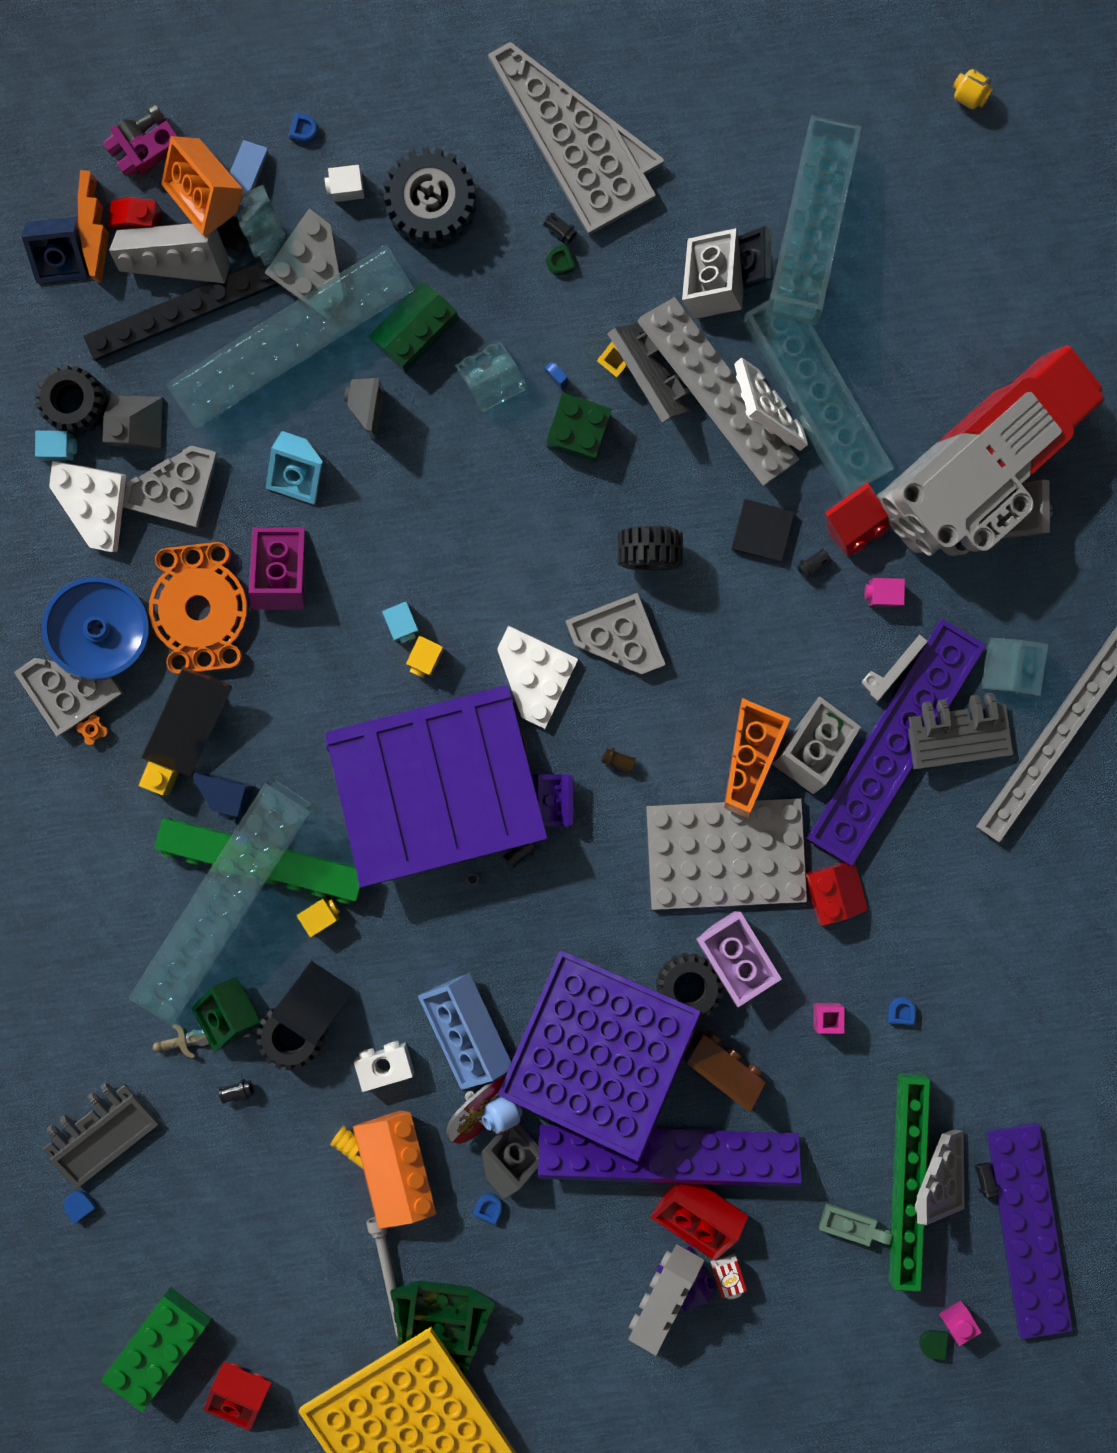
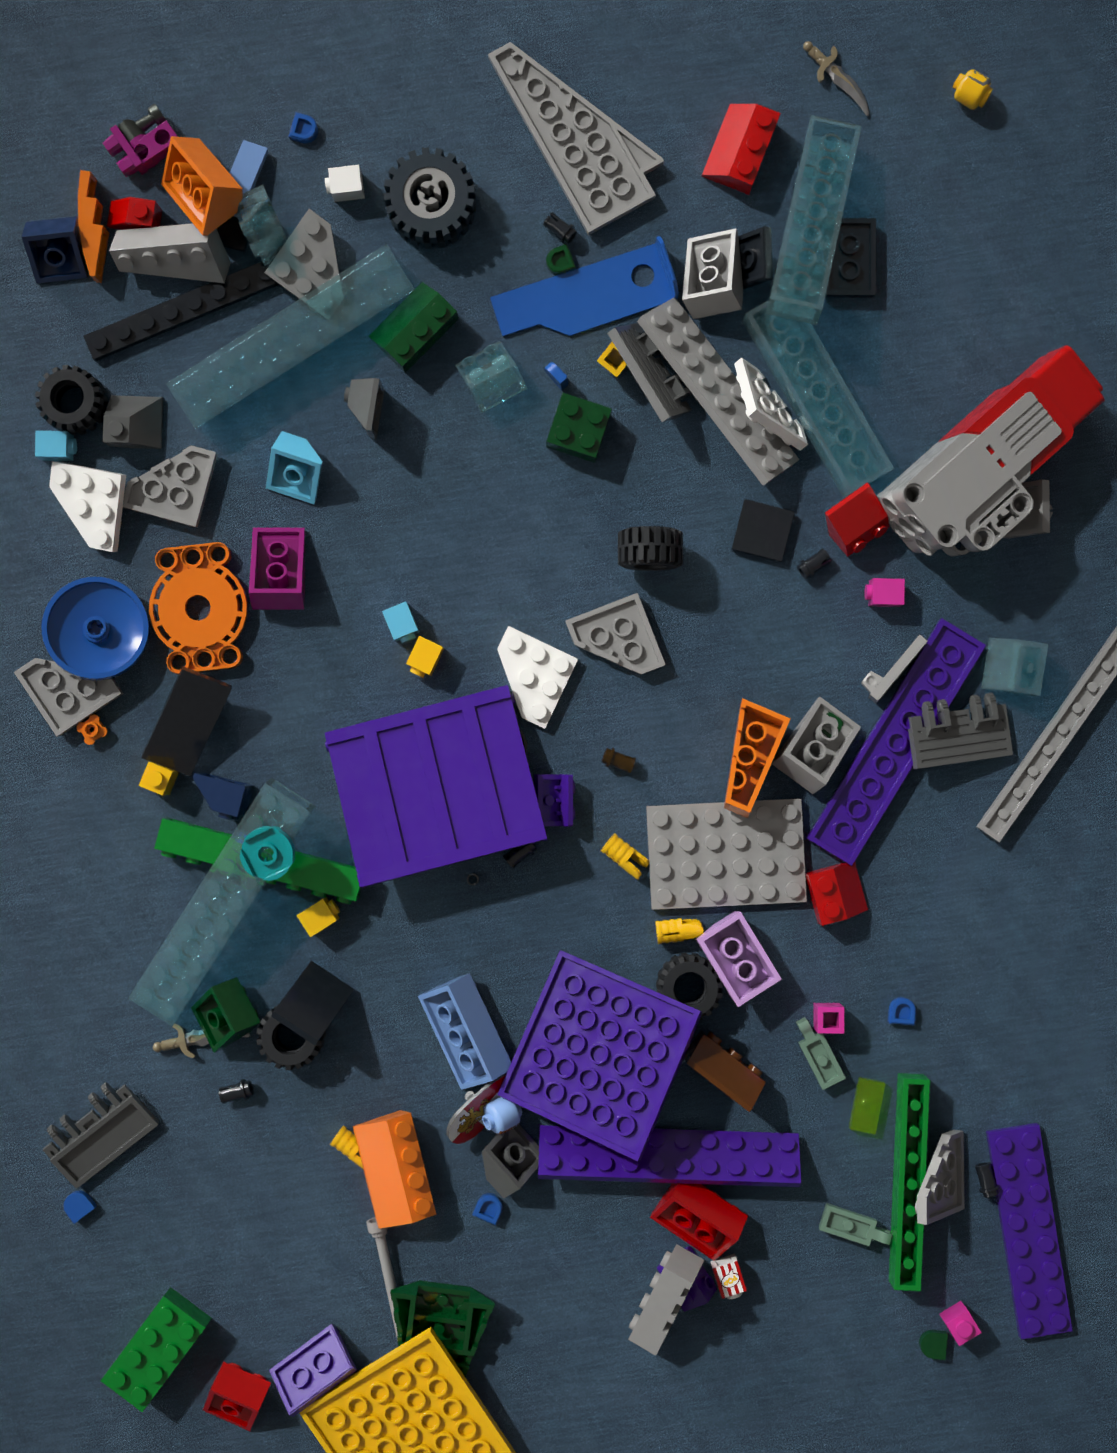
white brick [354,1041,415,1092] -> none
none -> teal plate [240,826,295,881]
none -> tile [269,1324,357,1417]
none -> blue piece [490,236,679,337]
none -> yellow hinge [601,833,650,879]
none -> yellow hinge [655,918,704,944]
none -> red slope [702,104,781,195]
none -> sand green plate [796,1017,846,1090]
none -> piece [803,41,869,116]
none -> black plate [823,218,876,298]
none -> clear neon green plate [849,1077,886,1134]

